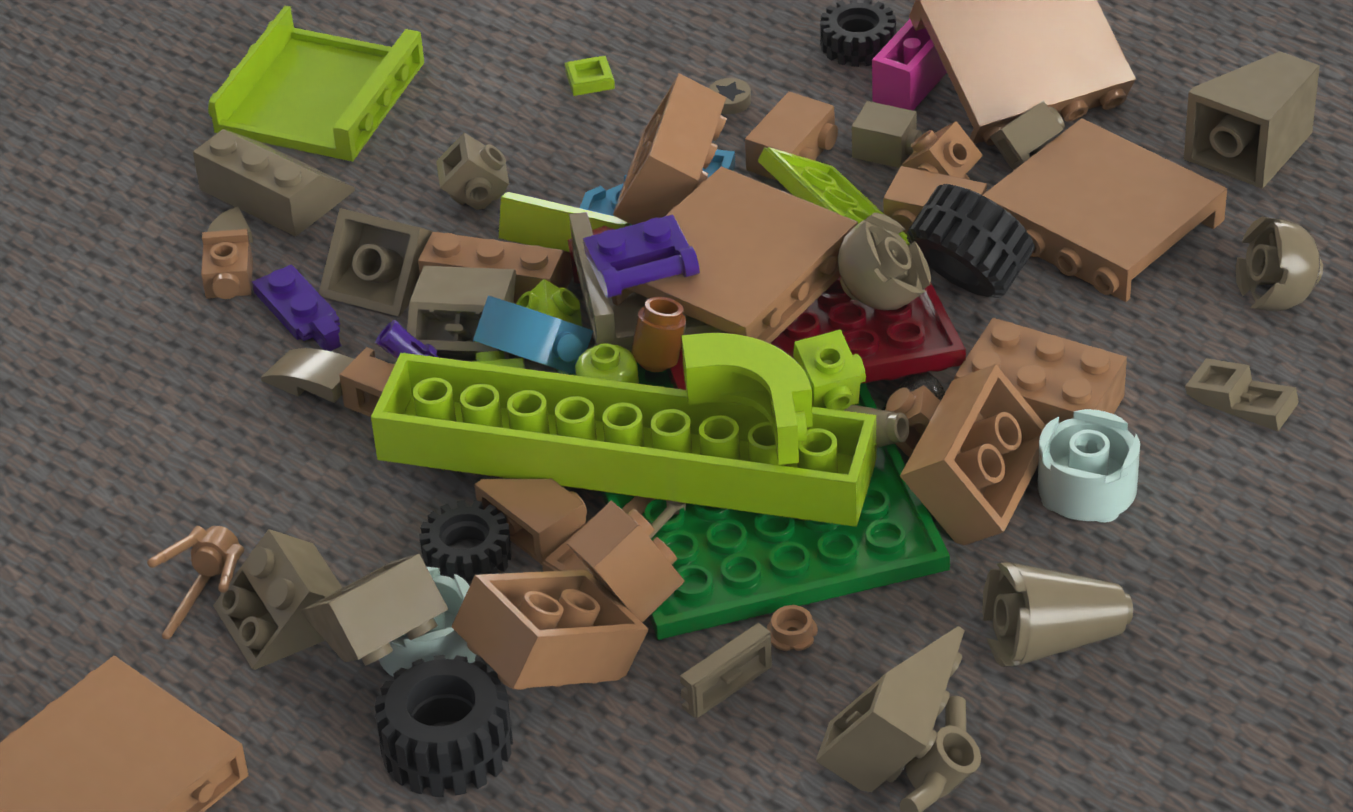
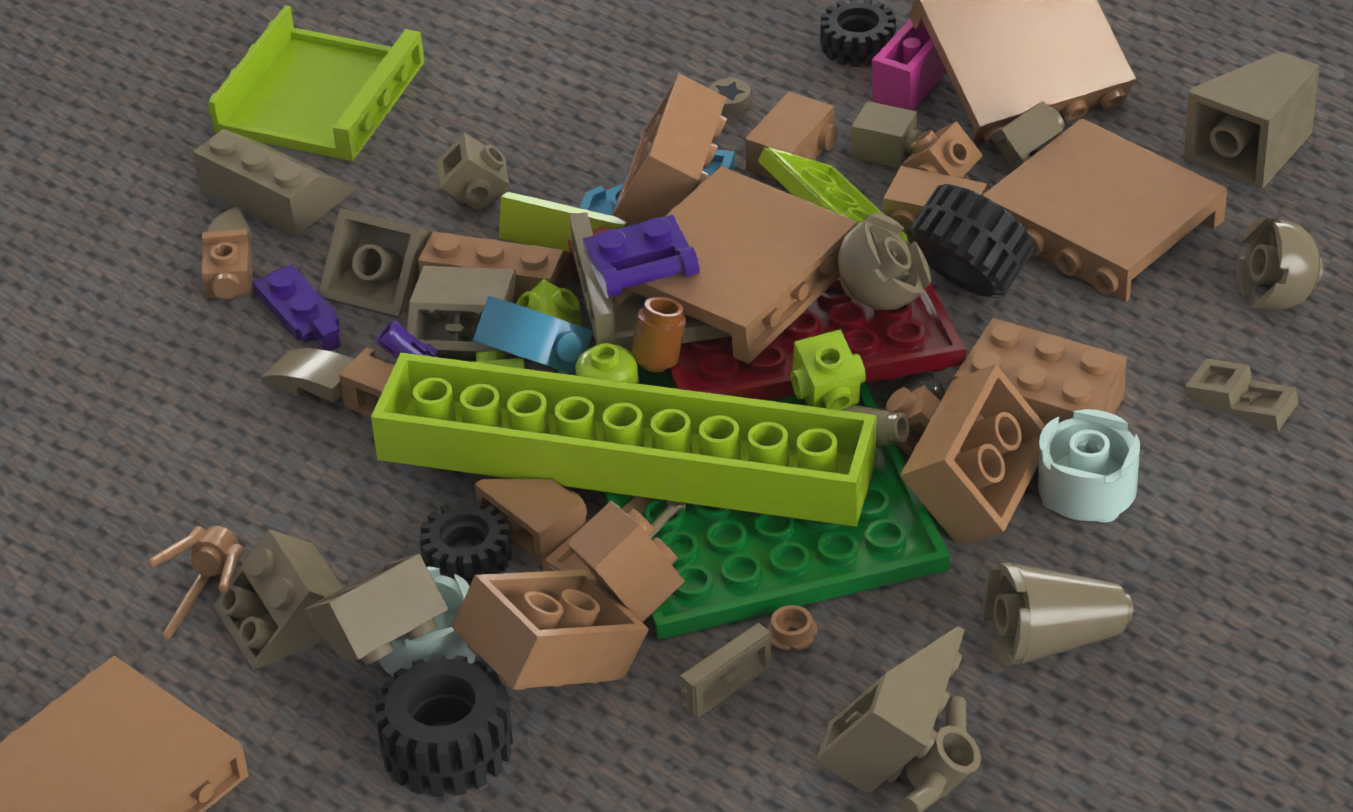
lime tile [565,56,615,96] -> none
lime arch [682,333,813,465] -> none

